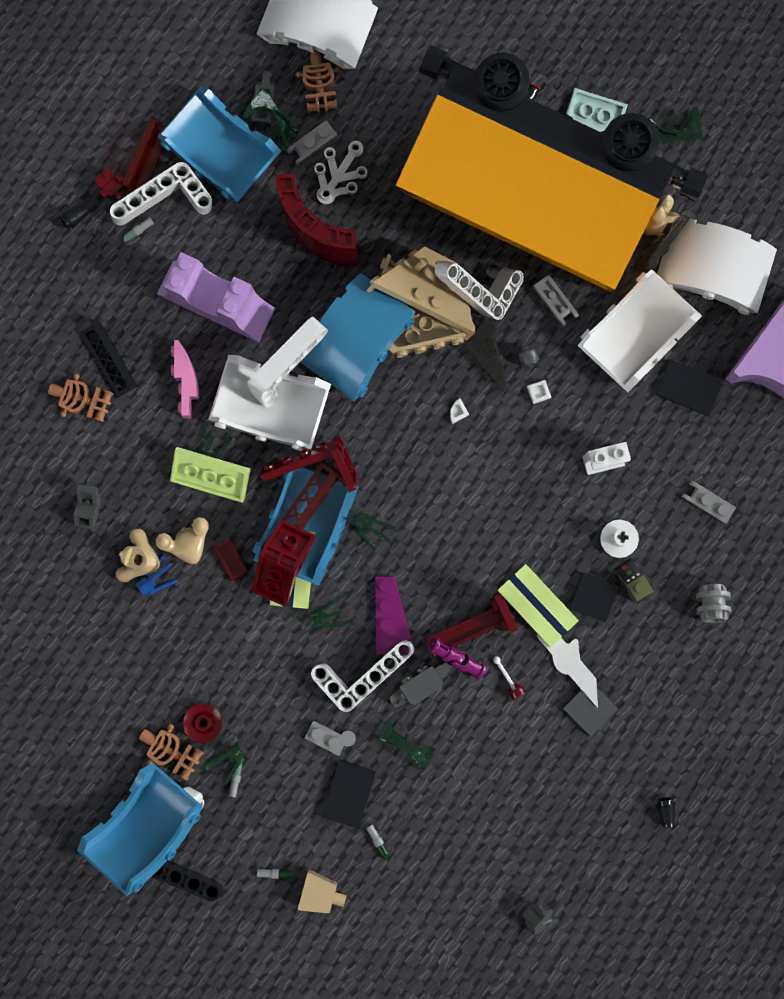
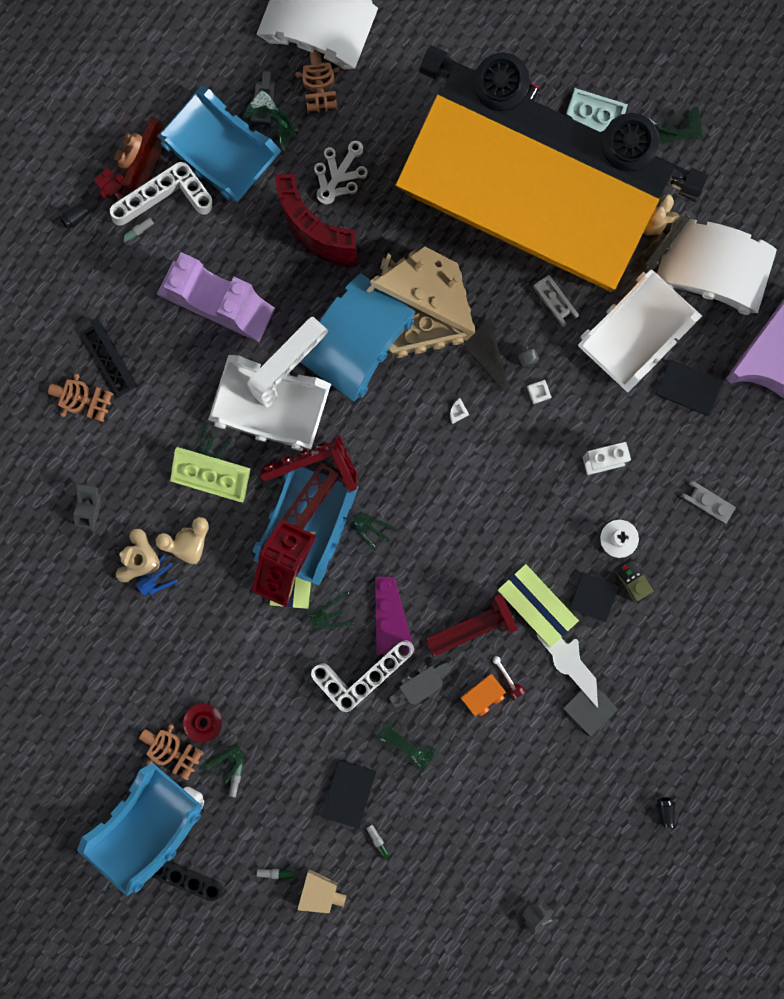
bright pink slope [171,340,199,418] -> none
dark red tile [213,538,249,581] -> none
light grey hinge [286,120,338,166] -> none
light grey hinge [305,721,356,756] -> none
magenta piece [428,637,486,680] -> none
white beam [435,261,524,320] -> none
light grey piece [696,584,732,623] -> none
none -> nougat tile [114,133,142,170]
none -> orange brick [460,673,506,717]

